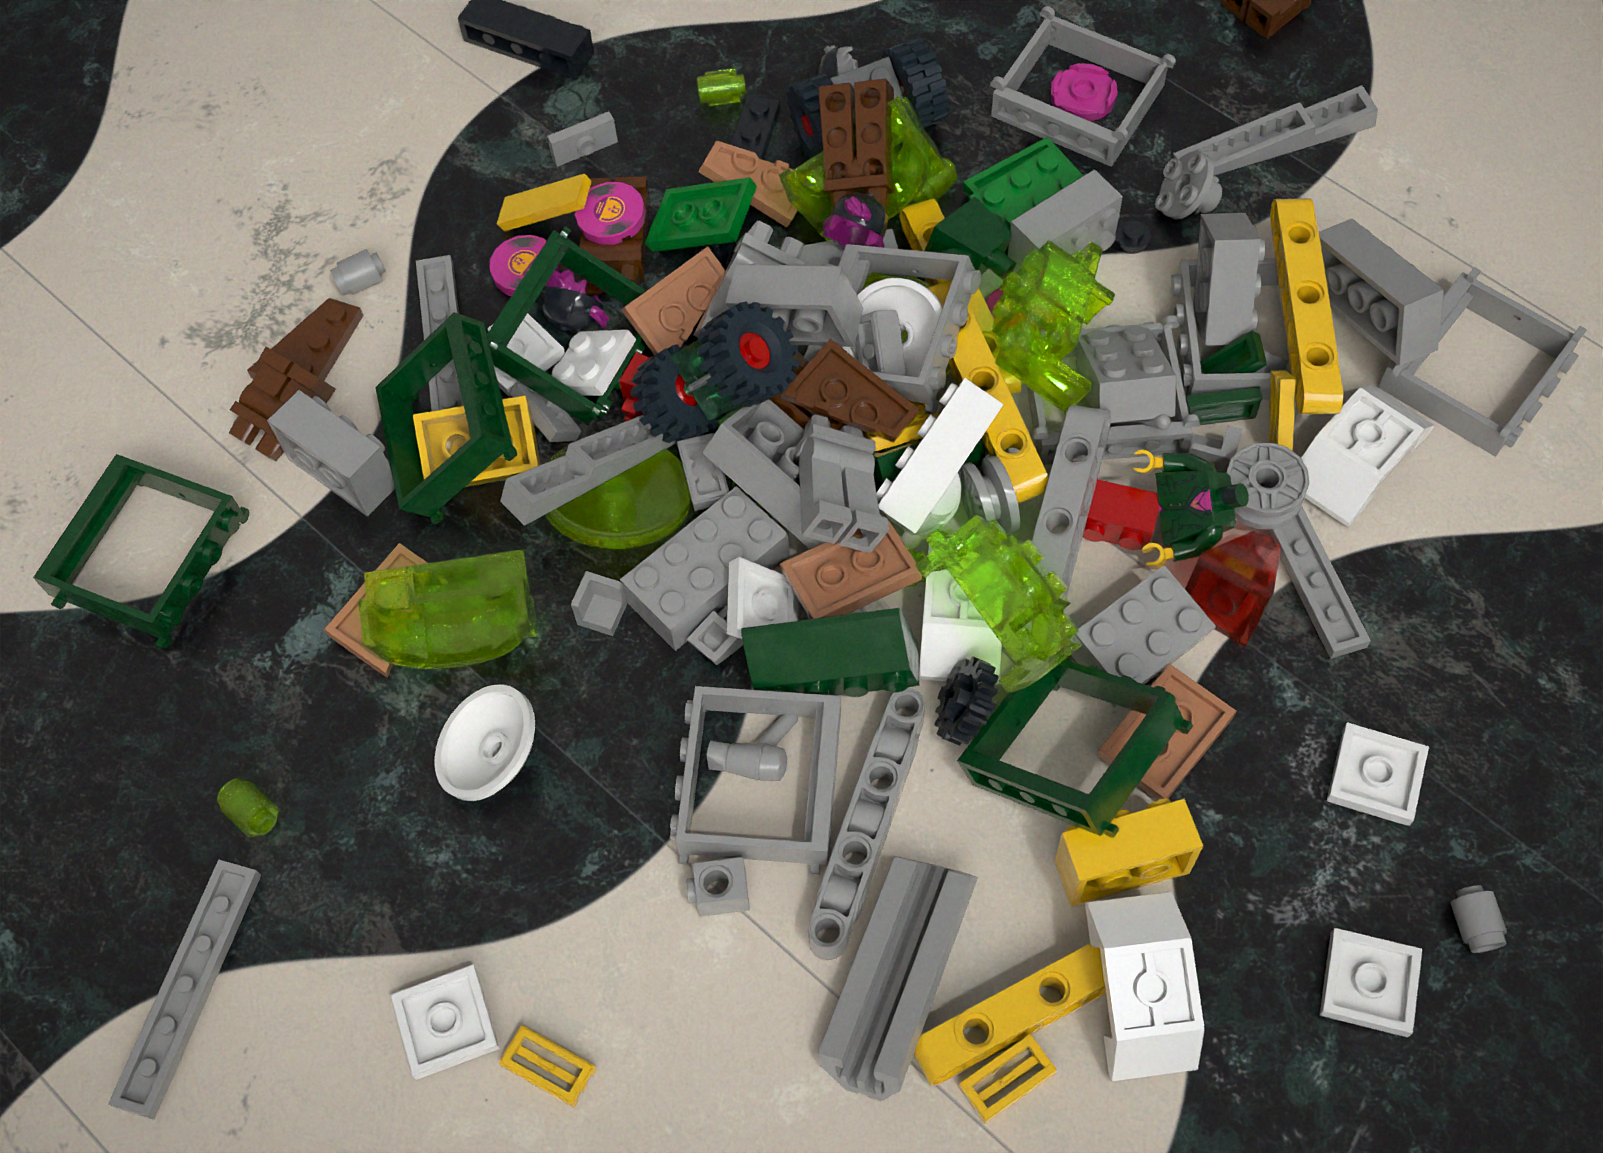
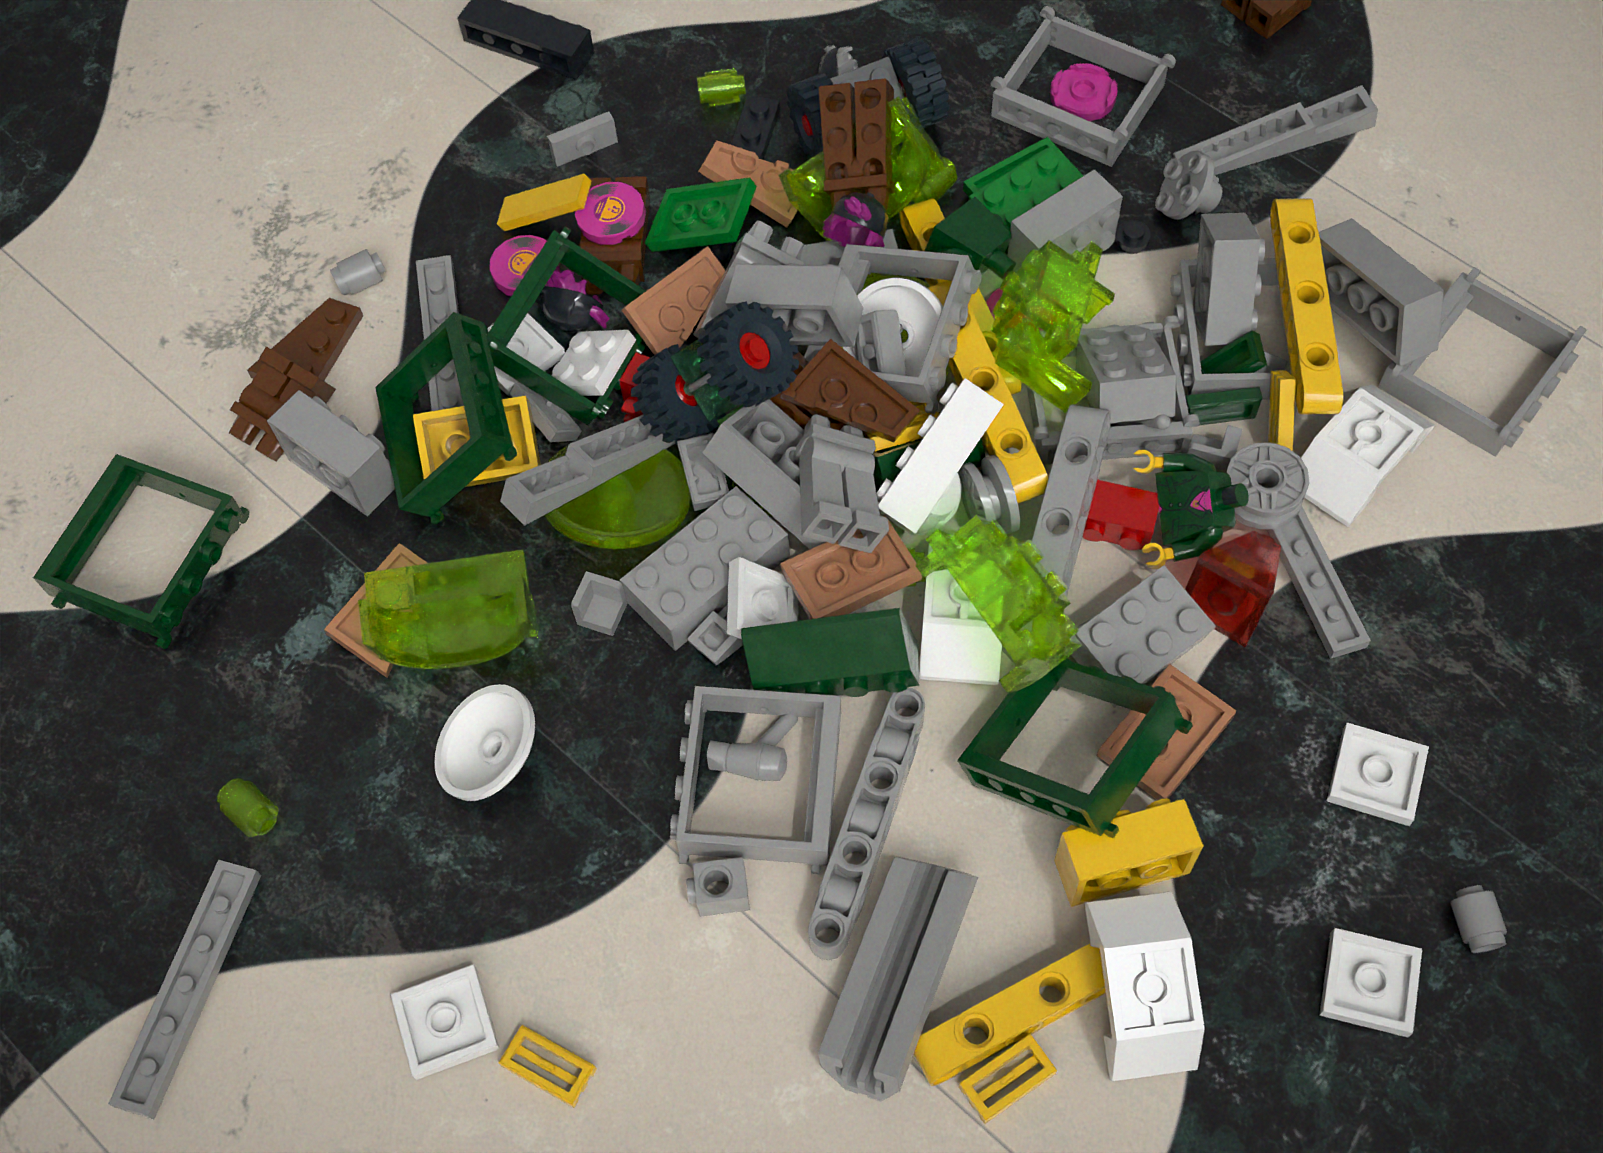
black gear [934,656,999,746] -> none

